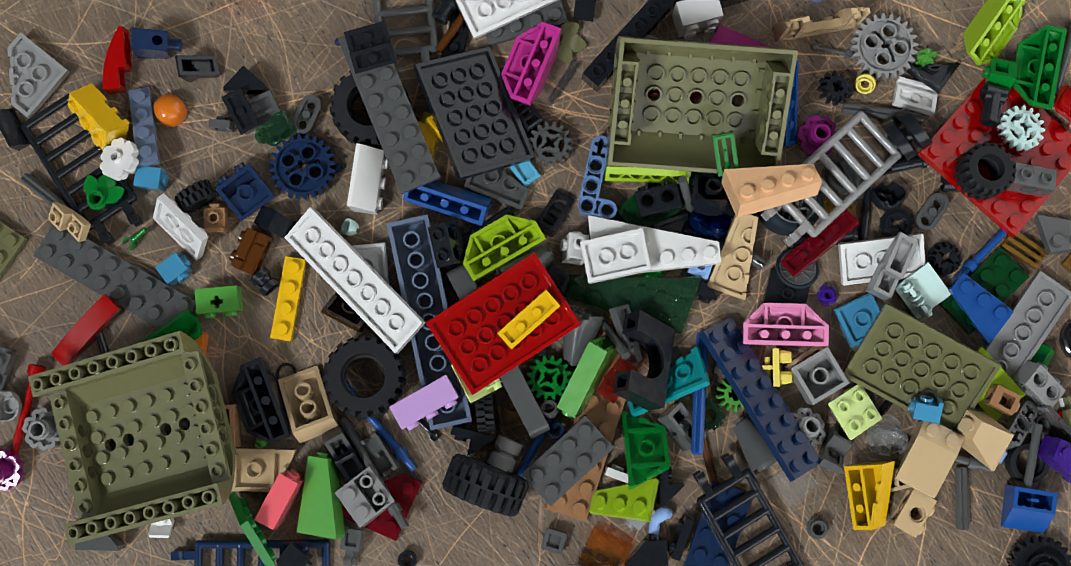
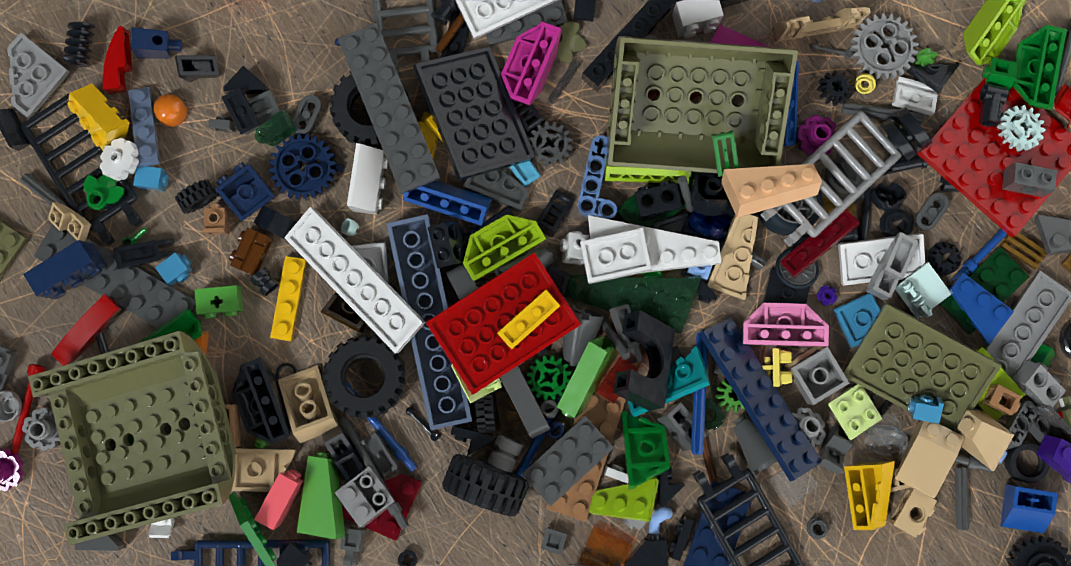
white plate [153,193,208,261] -> none
black slope [344,21,397,74] -> none
lavender brick [389,375,460,431] -> none
black tyre [953,142,1016,200] -> none
dark grey bar [1023,423,1043,488] -> none
none -> dark blue brick [23,240,107,300]
none -> black piece [62,22,95,67]
none -> black hinge [113,238,177,270]

